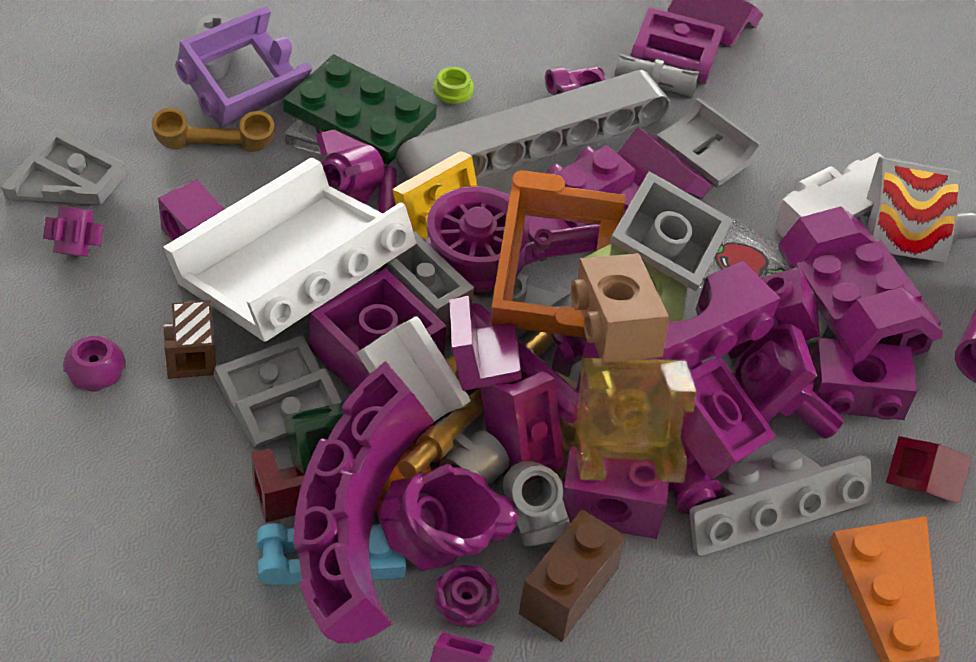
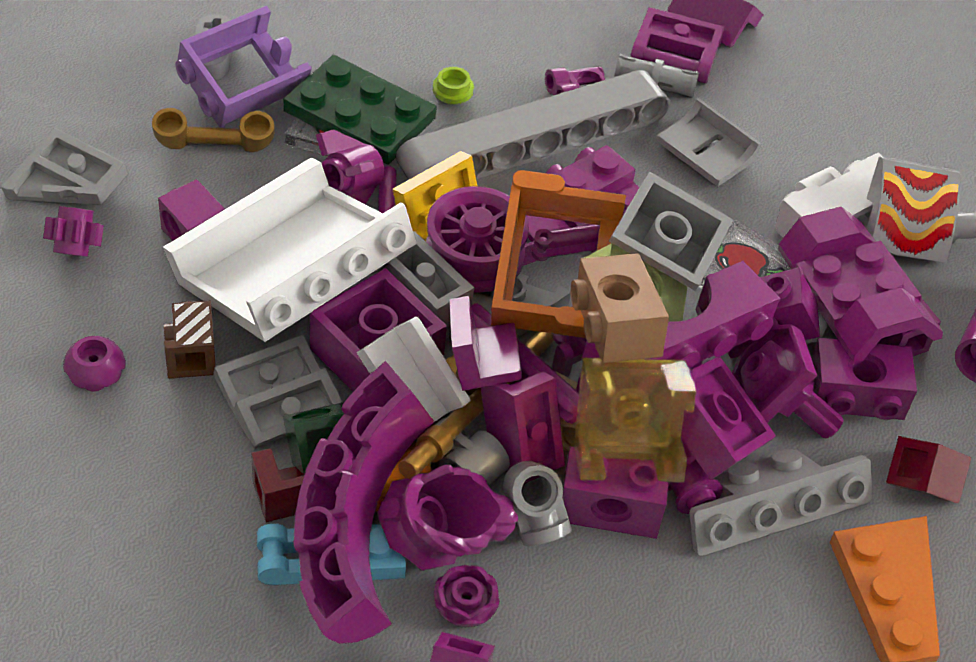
reddish brown brick [519,509,626,642] -> none
magenta panel [617,127,713,199] -> none

